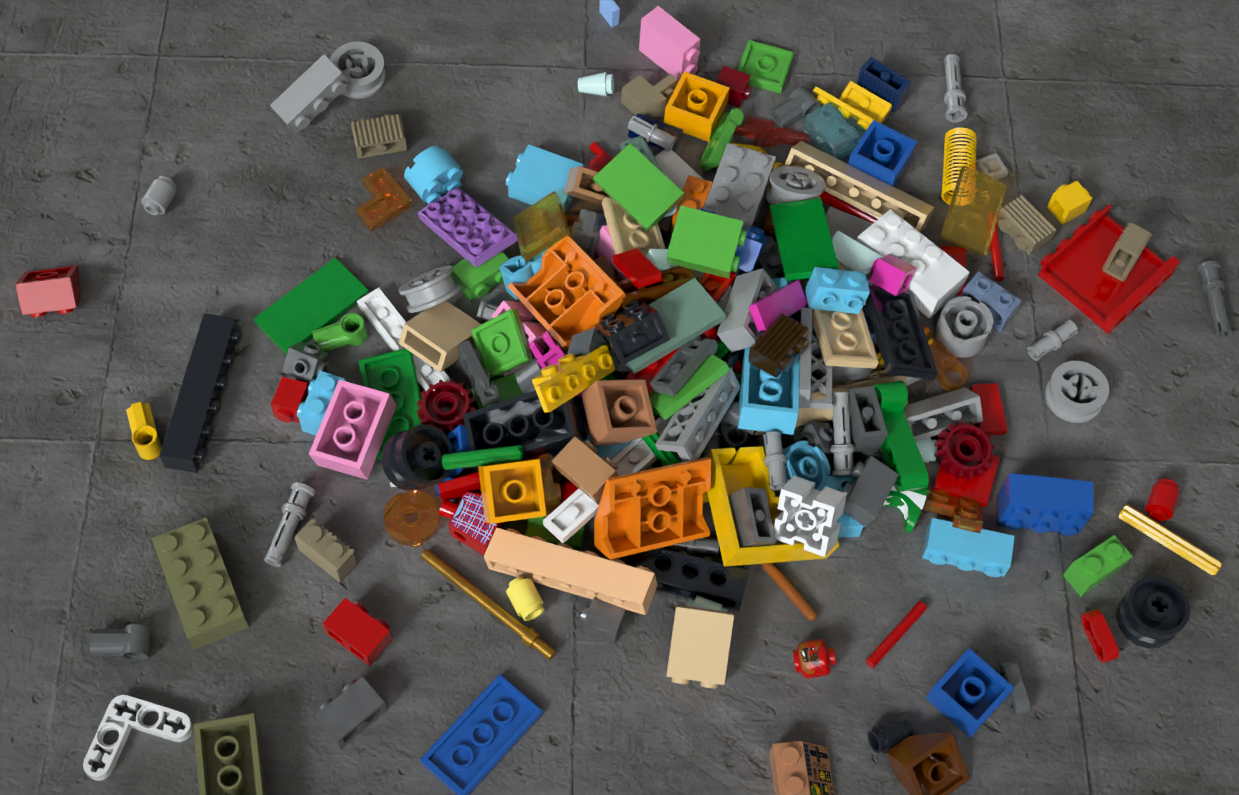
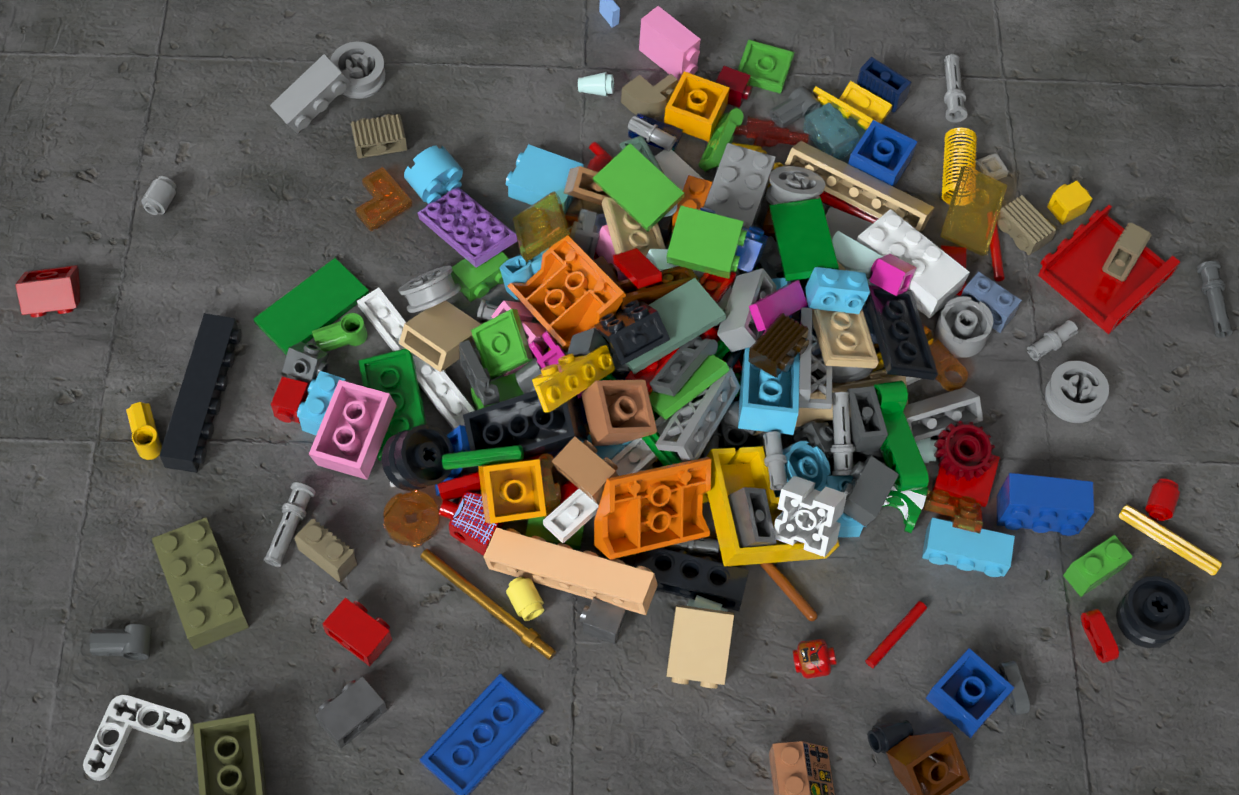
dark red gear [417,379,477,435] -> none
red tile [969,383,1008,436] -> none

